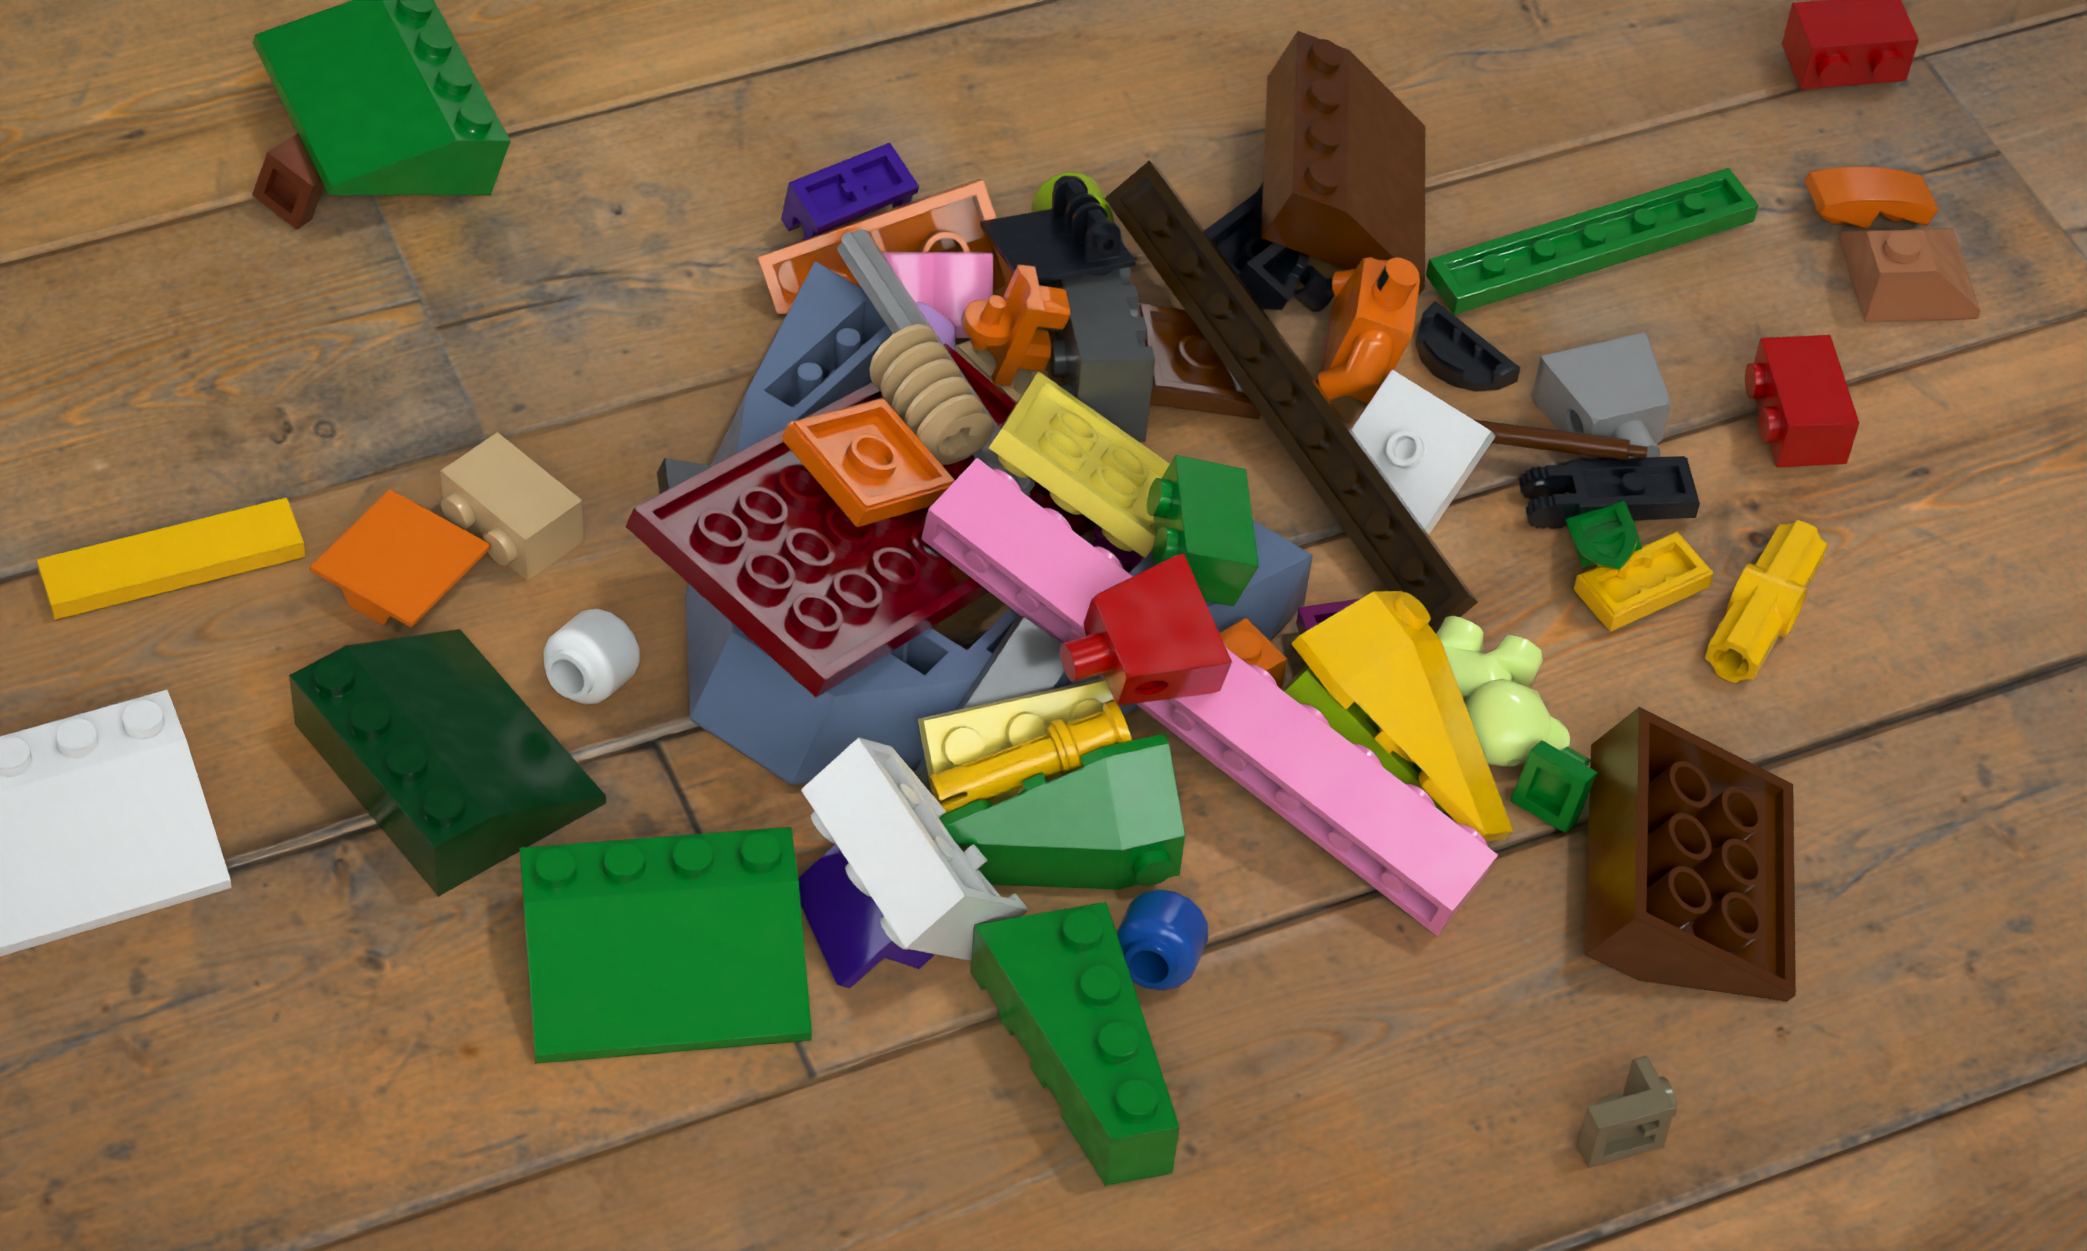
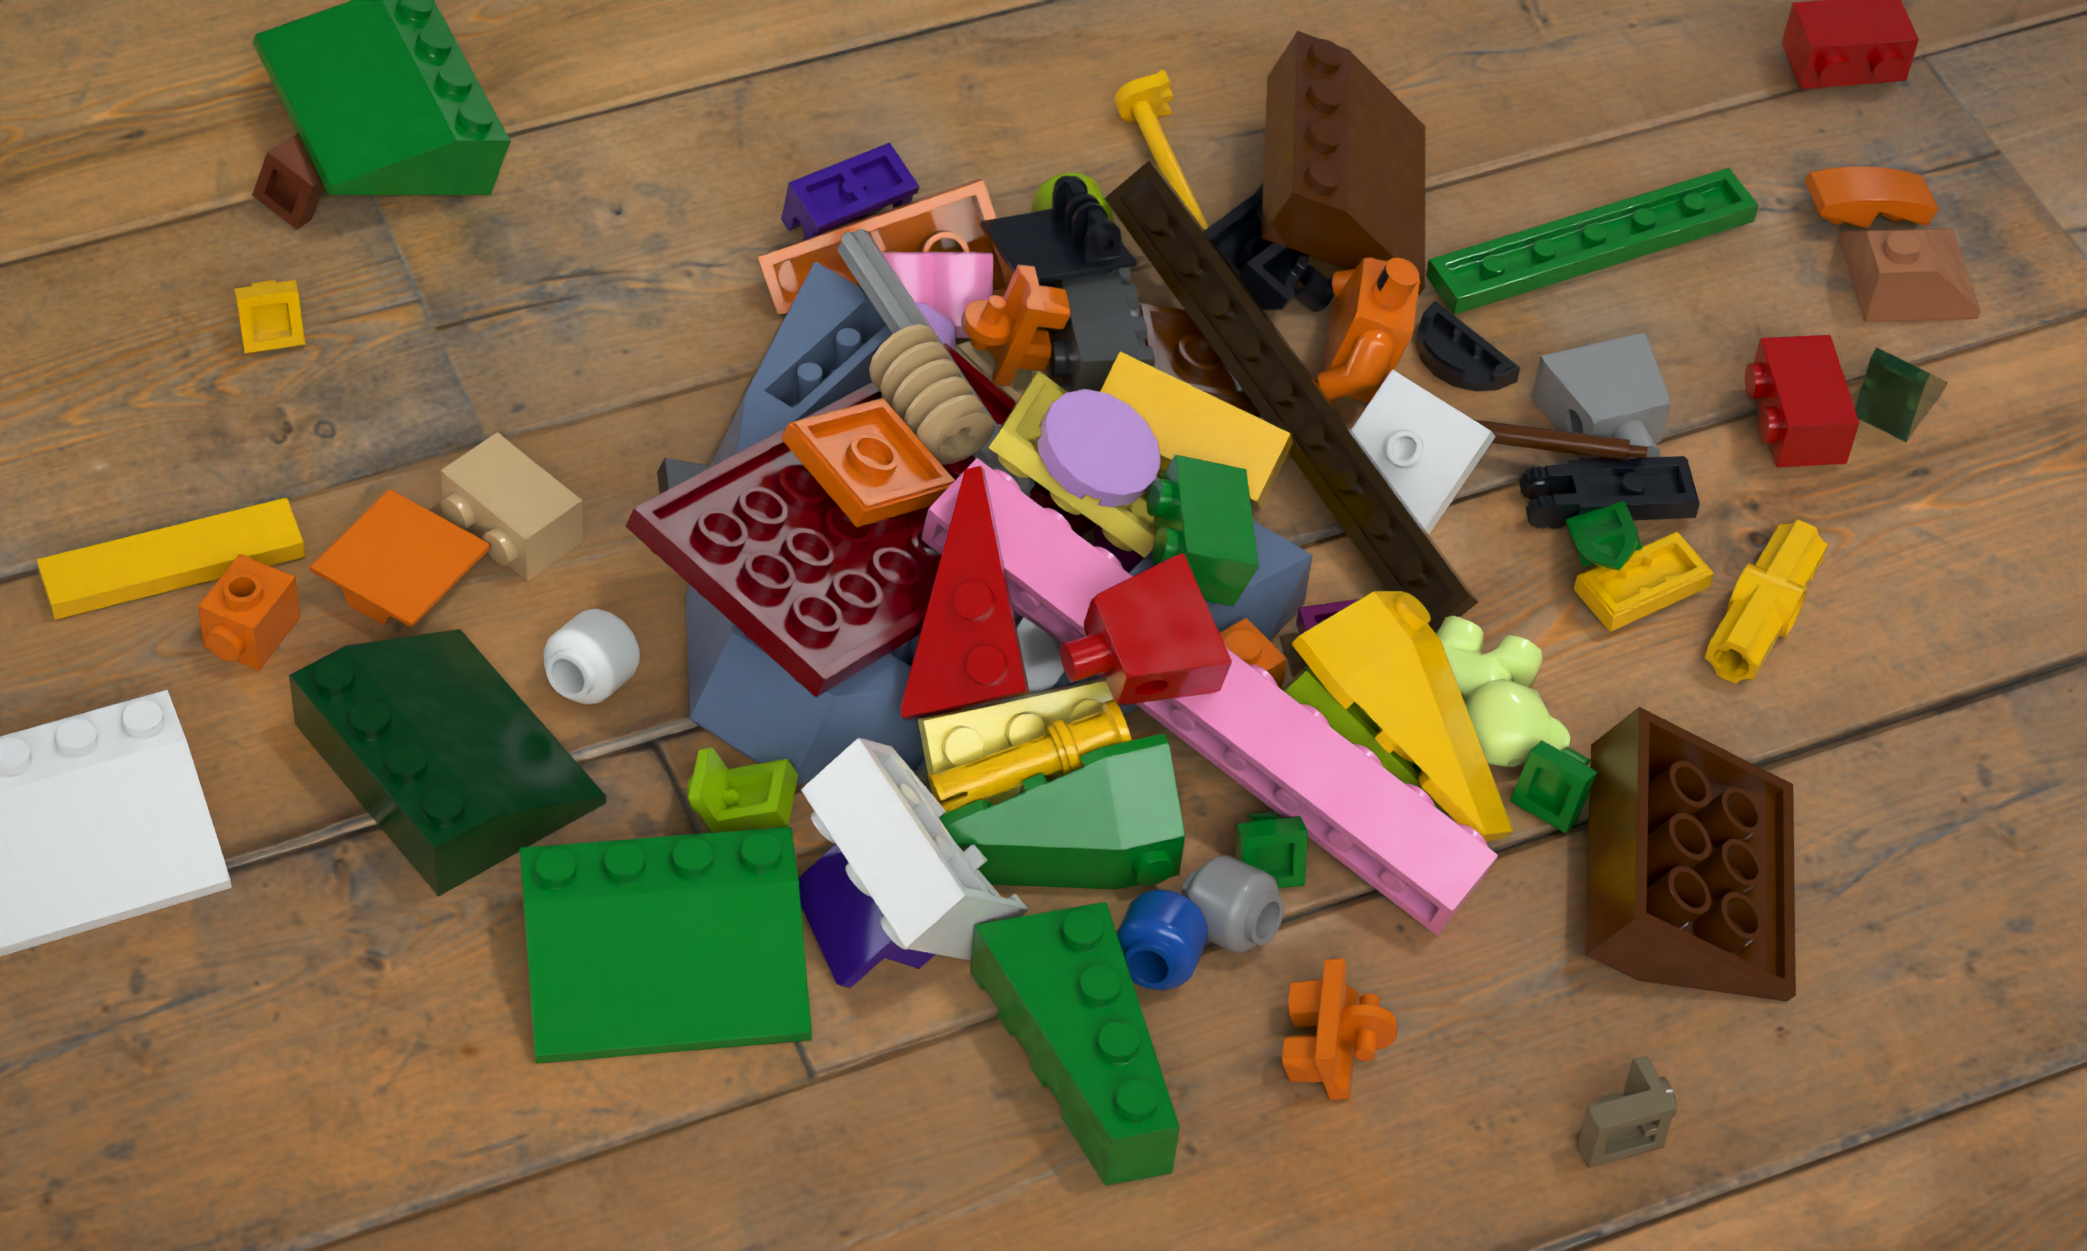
none -> orange brick [198,554,300,671]
none -> yellow tile [234,280,306,353]
none -> lime bracket [687,748,799,833]
none -> red wing [900,466,1030,721]
none -> lavender tile [1037,389,1161,508]
none -> yellow wedge [1100,351,1293,509]
none -> yellow piece [1114,70,1208,230]
none -> light grey head [1181,855,1284,953]
none -> green tile [1235,810,1307,889]
none -> orange hips [1282,958,1398,1100]
none -> clear green slope [1855,347,1948,442]

